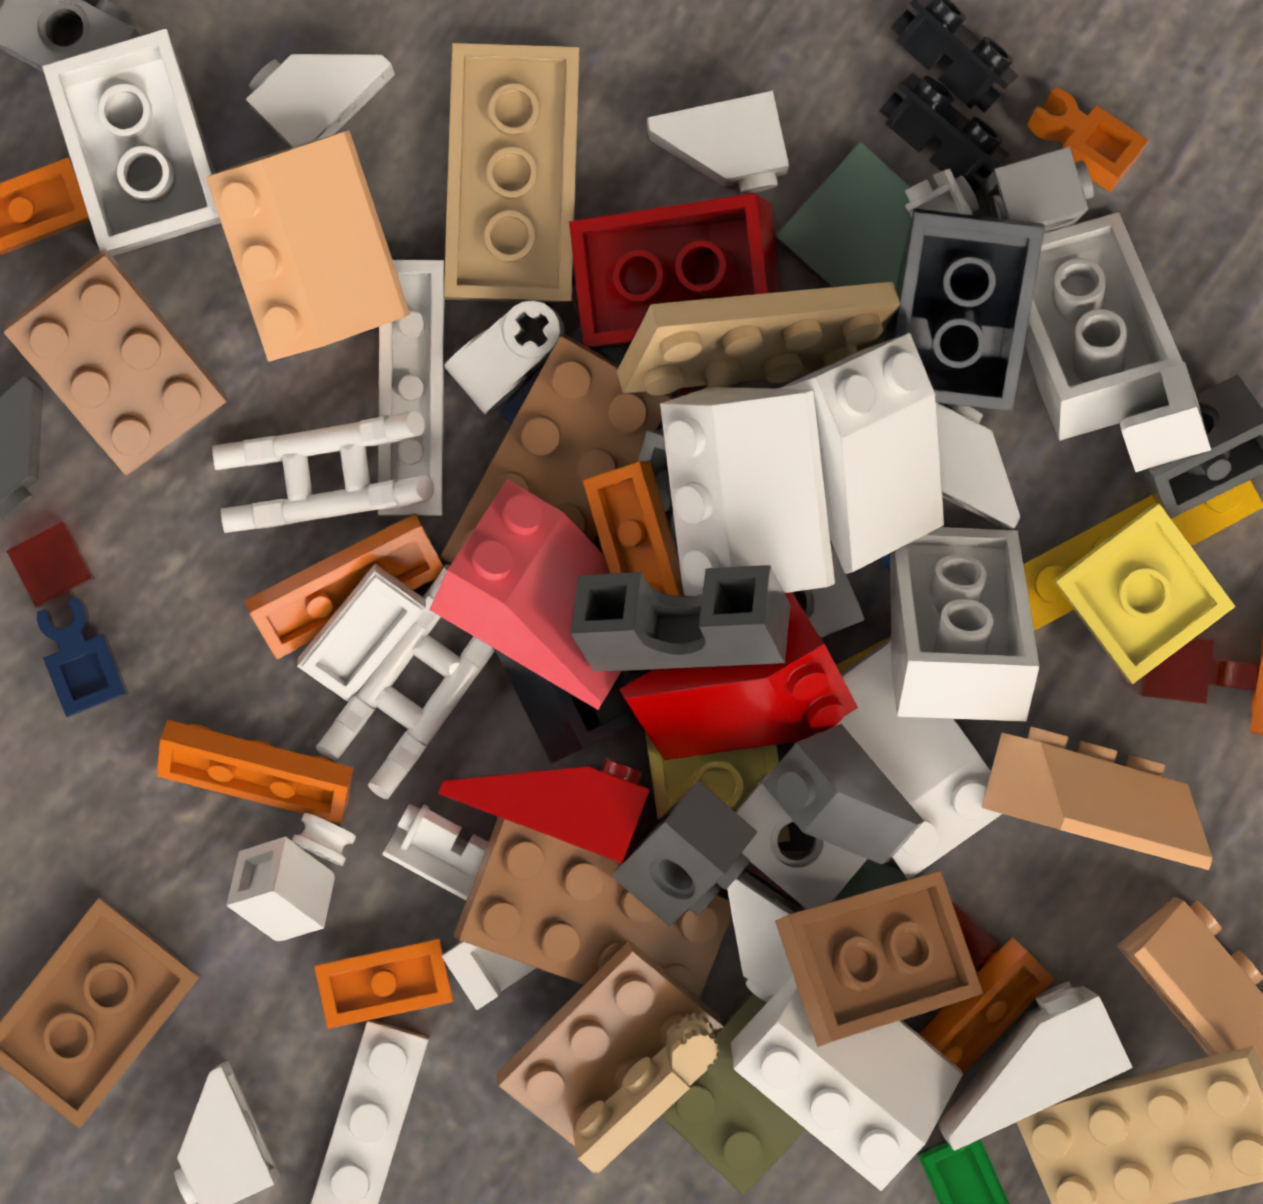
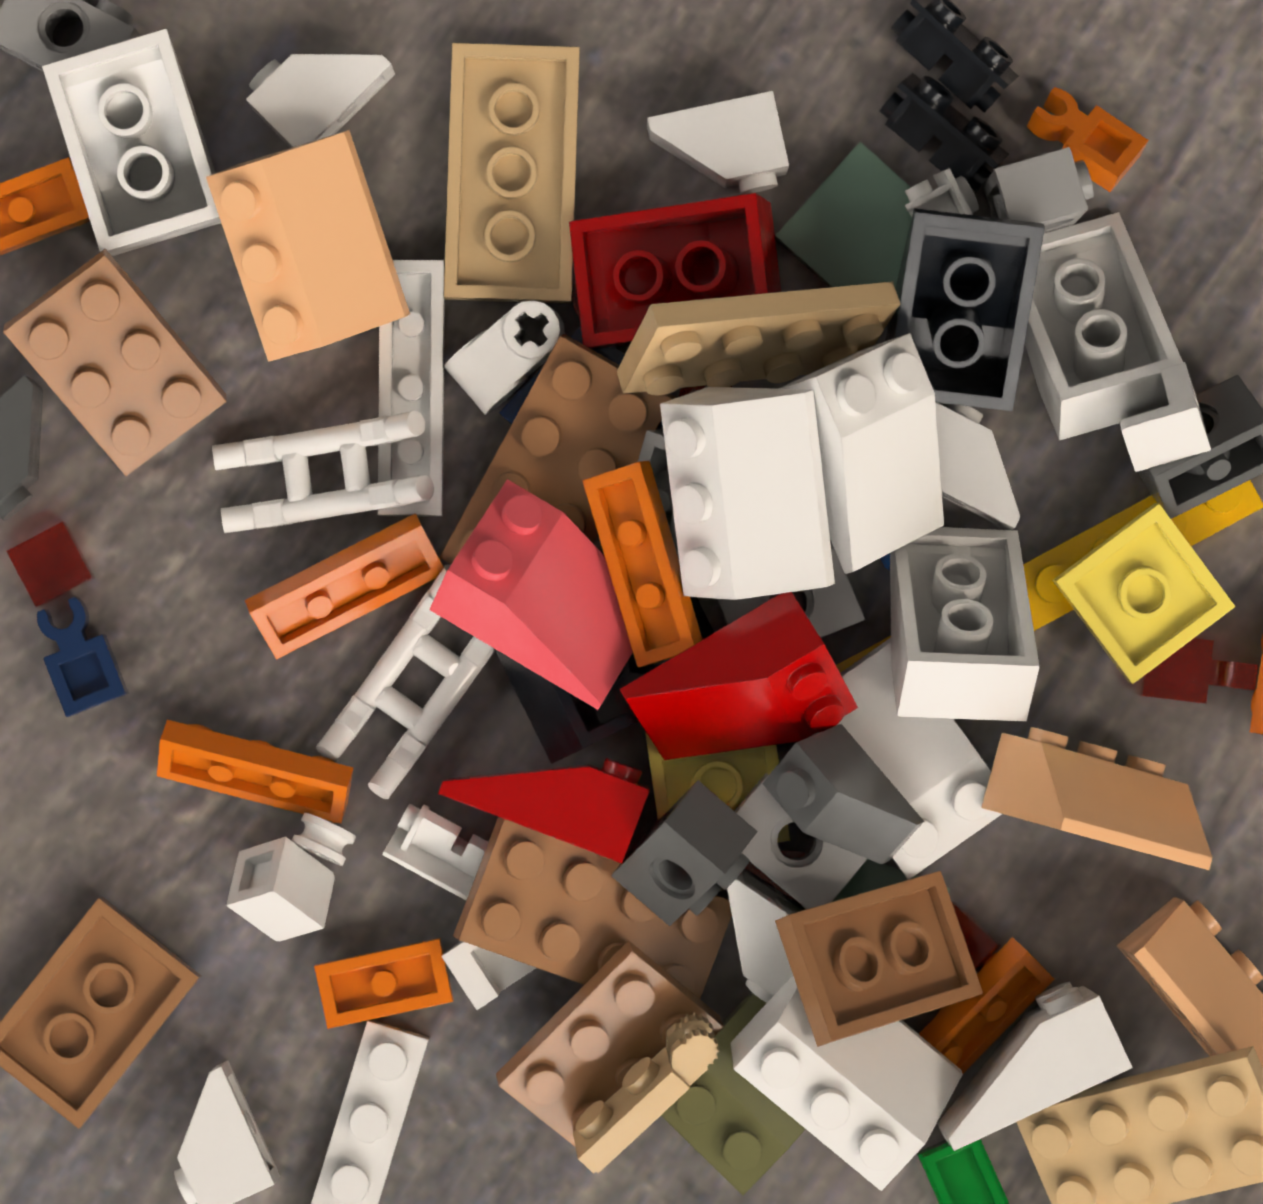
white tile [297,564,426,702] -> none
dark grey arch [570,565,790,672] -> none

